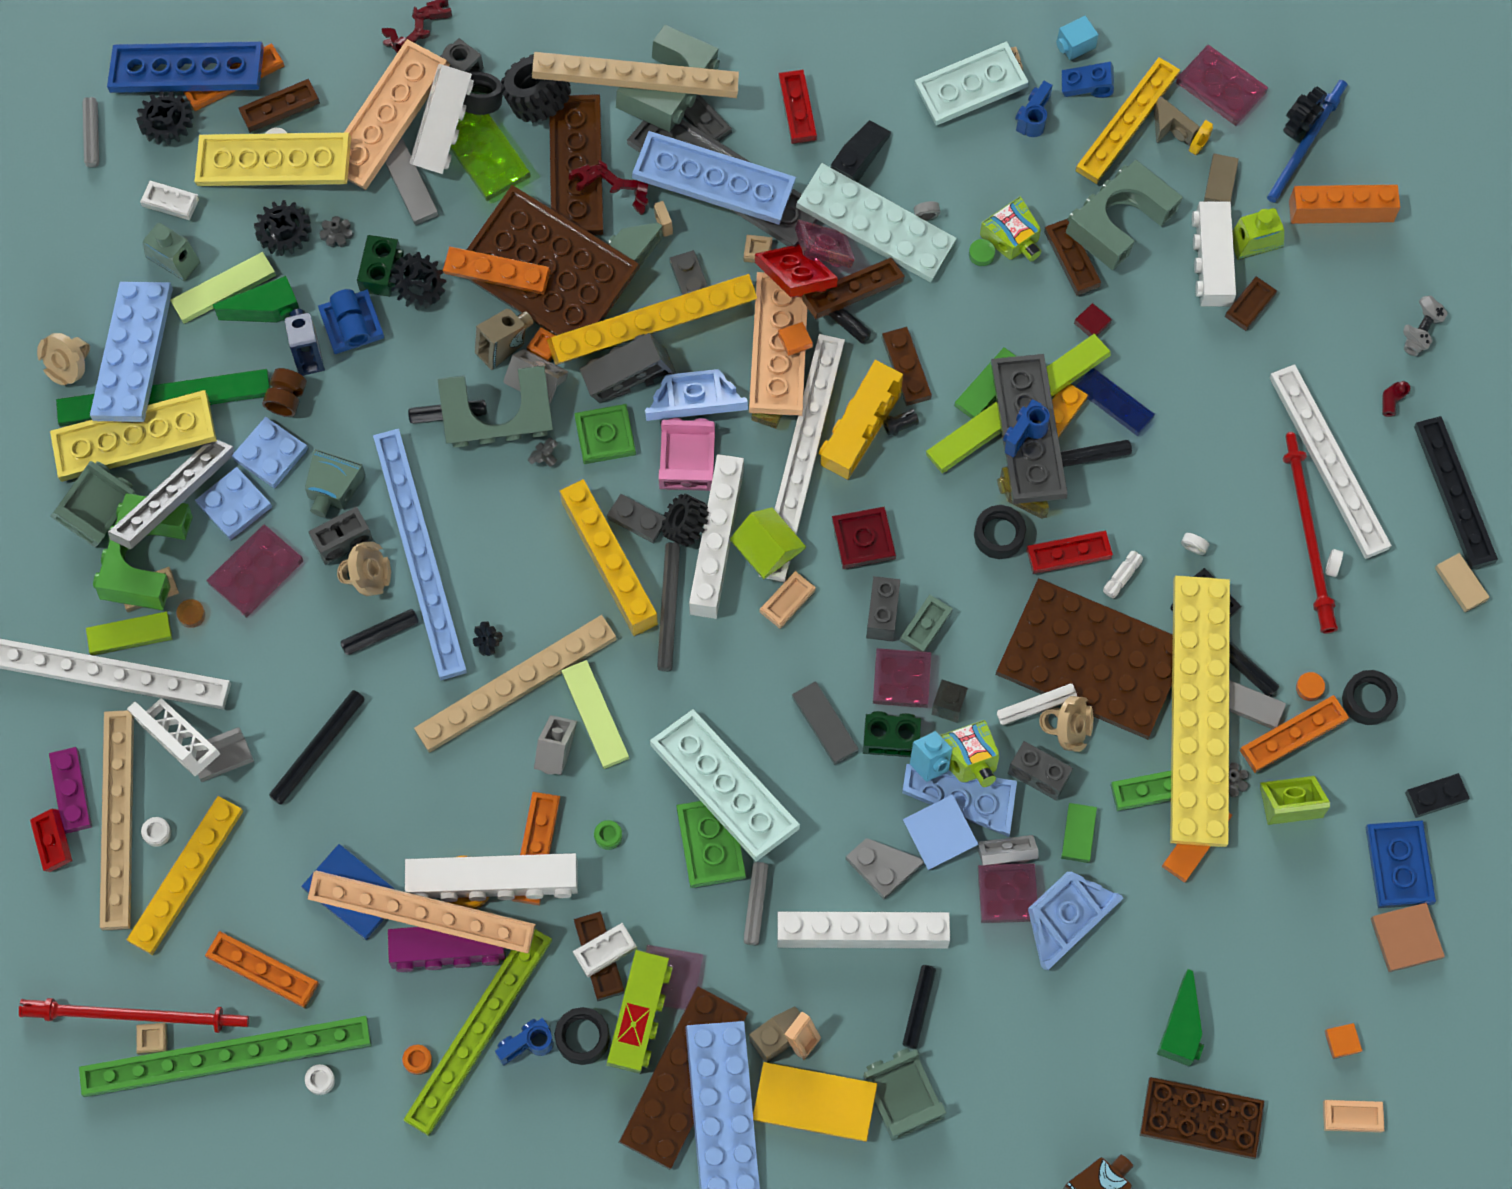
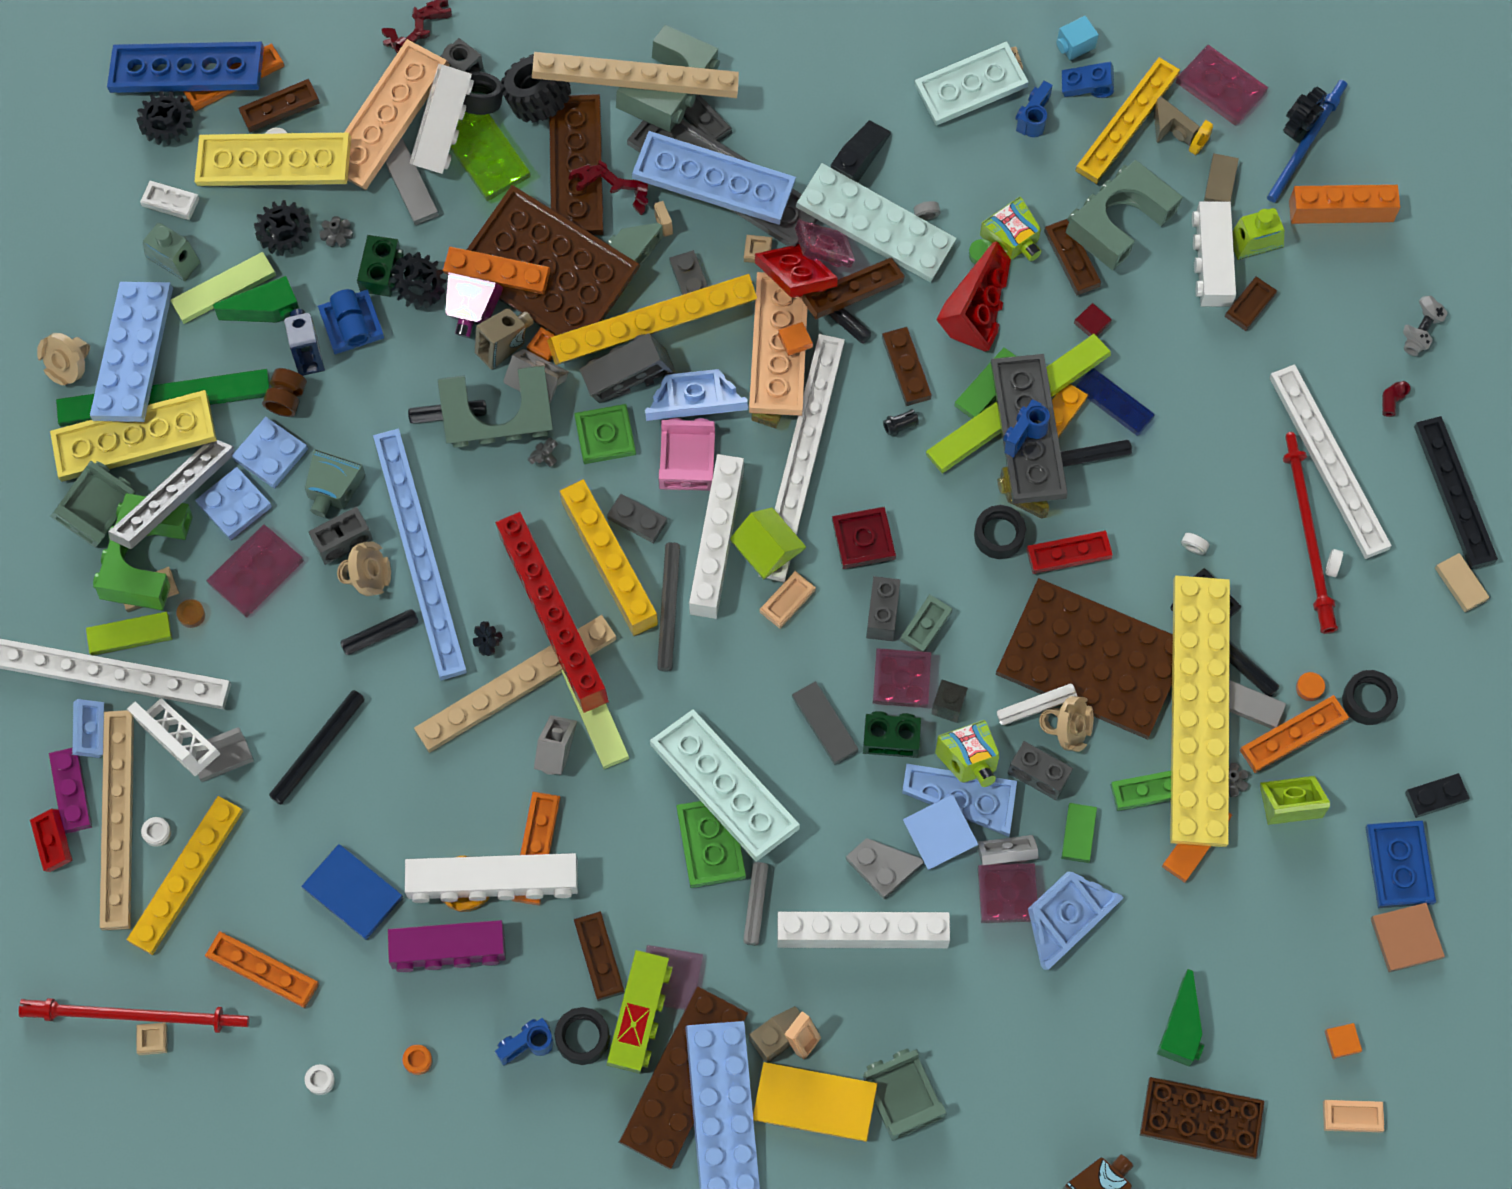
bright green plate [79,1016,371,1097] -> none
light grey axle [83,97,99,168] -> none
light nougat tile [308,870,536,953] -> none
lime tile [403,929,552,1136] -> none
white plate [573,923,637,978] -> none
bright green tile [594,820,622,850] -> none
black tyre [661,494,709,547] -> none
red plate [779,69,817,144] -> none
yellow wedge [819,359,903,480] -> none
black axle [902,965,936,1049] -> none
medium azure brick [910,731,952,782] -> none
white axle [1103,551,1143,598] -> none
none -> light blue plate [72,699,104,758]
none -> torso [445,272,503,338]
none -> red brick [495,512,609,713]
none -> red wedge [936,241,1011,351]

